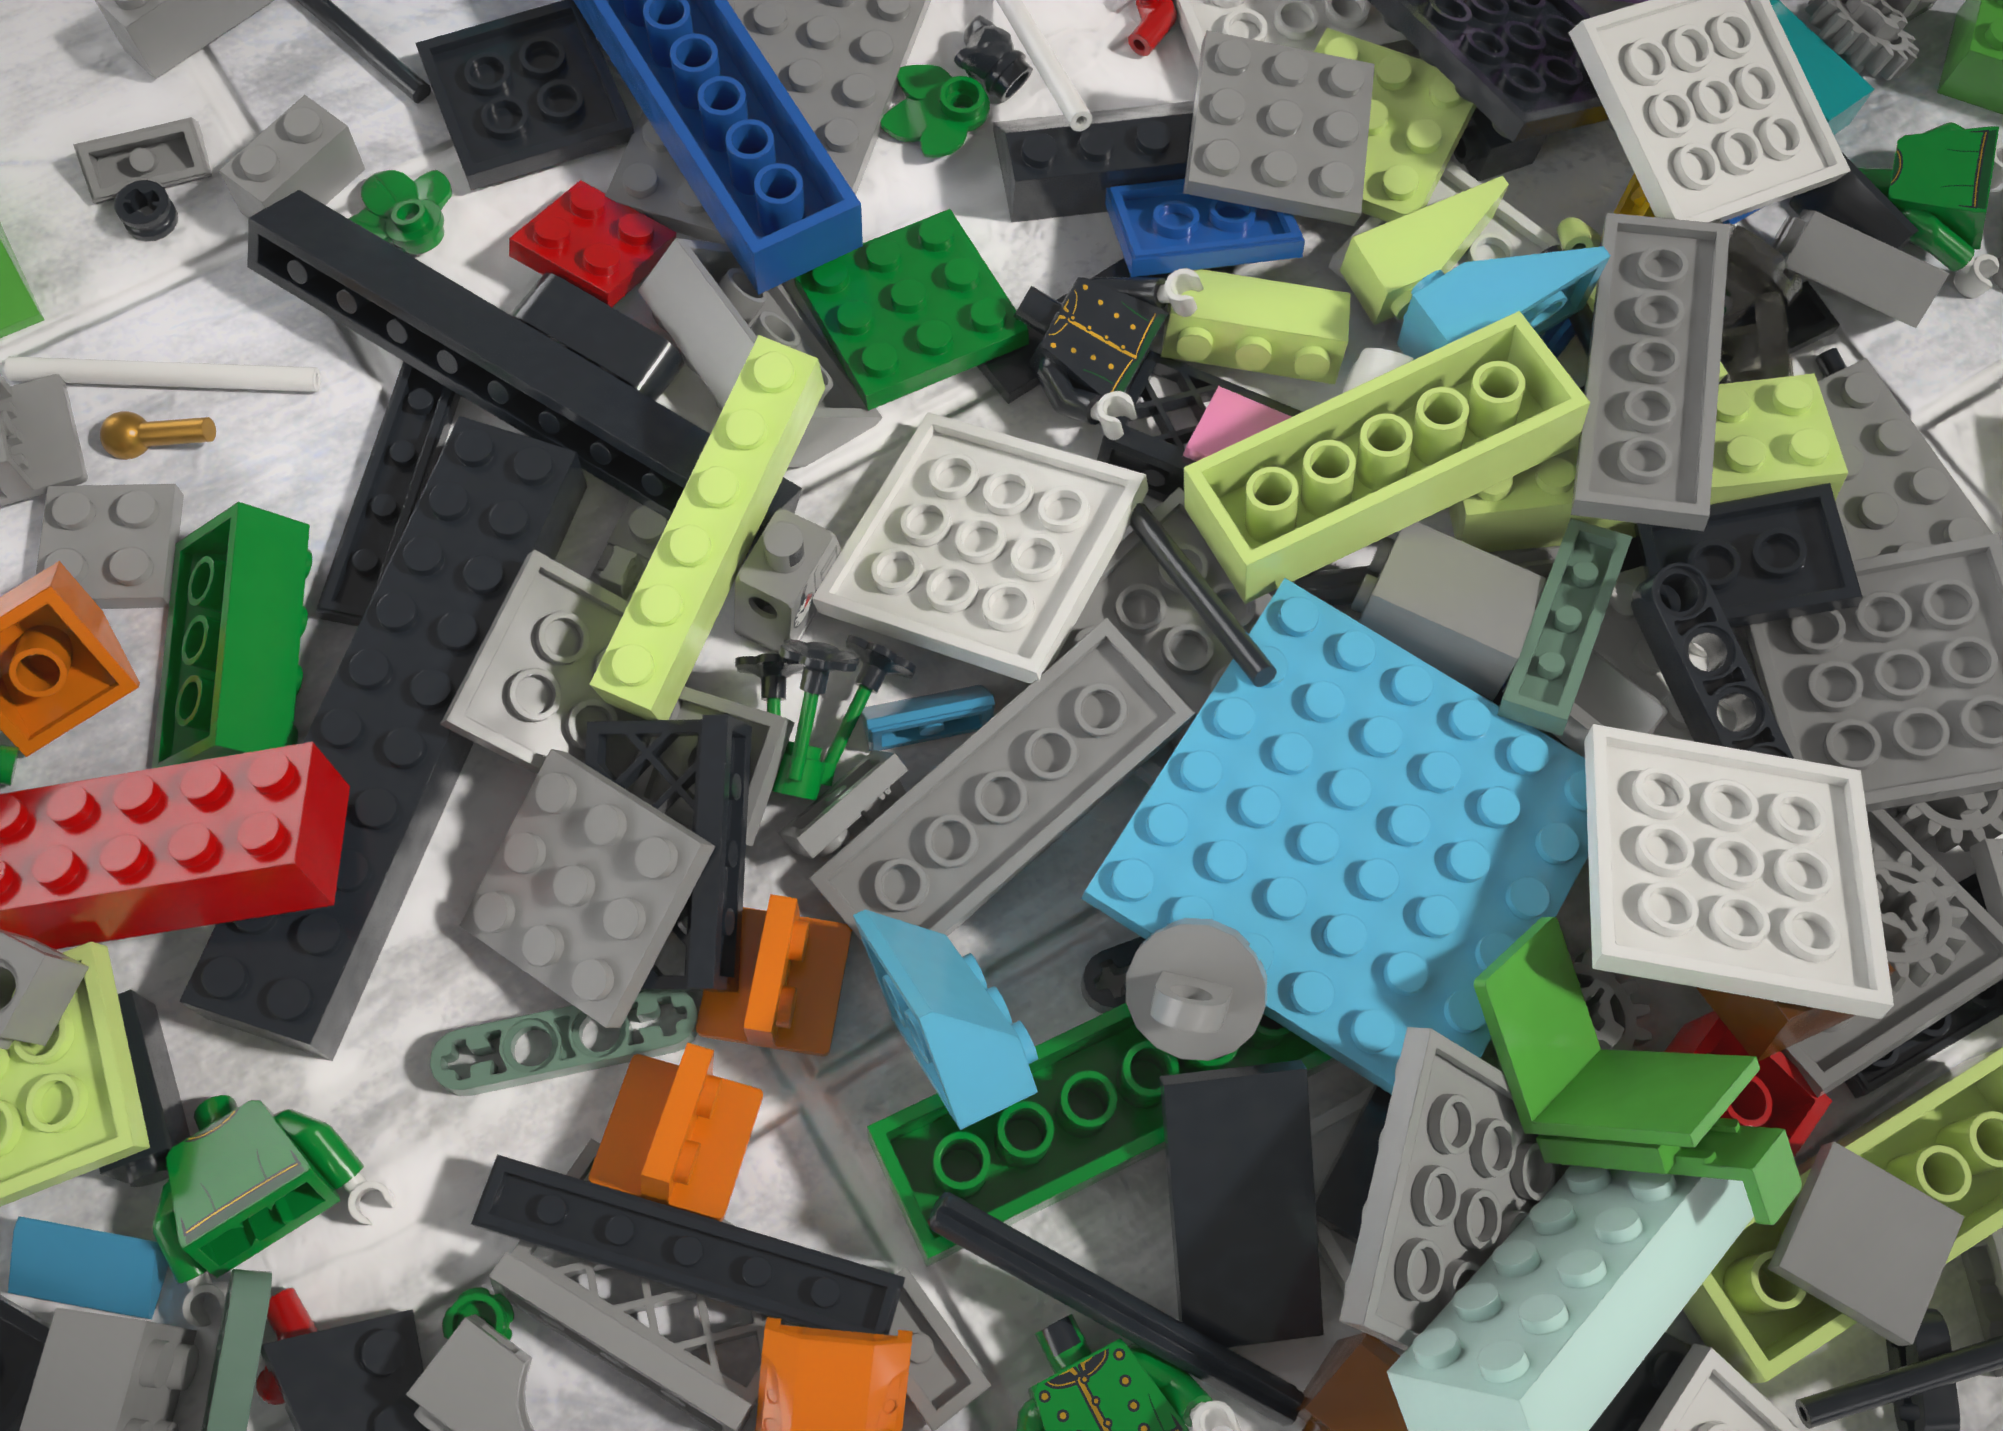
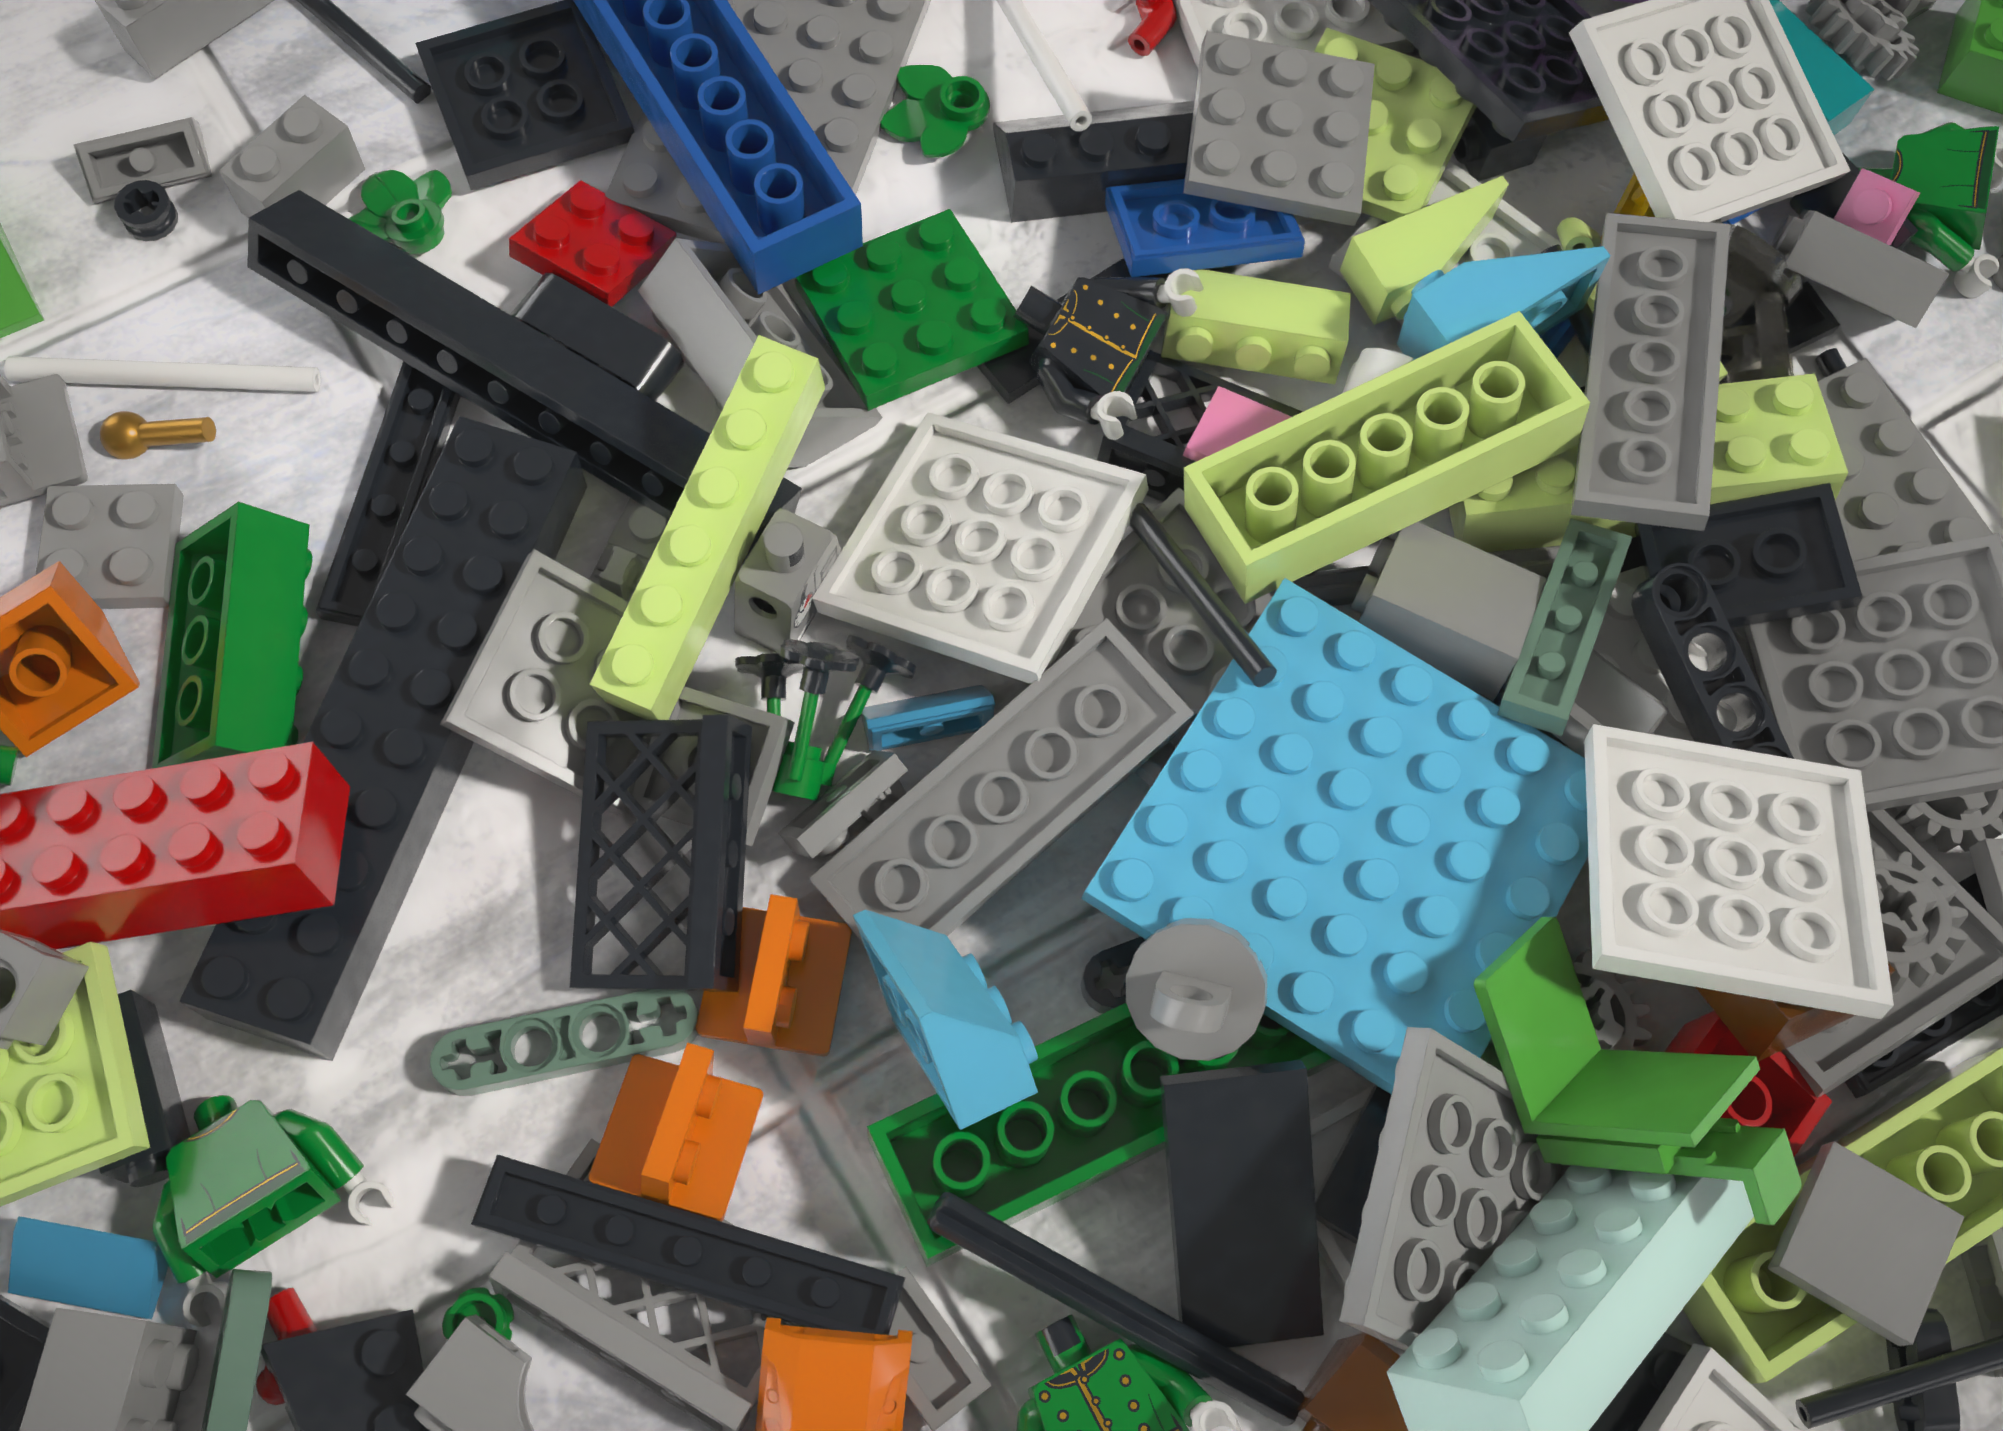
light grey plate [459,749,716,1028] -> none
black animal [954,15,1033,102] -> none
none -> bright pink plate [1834,168,1920,245]

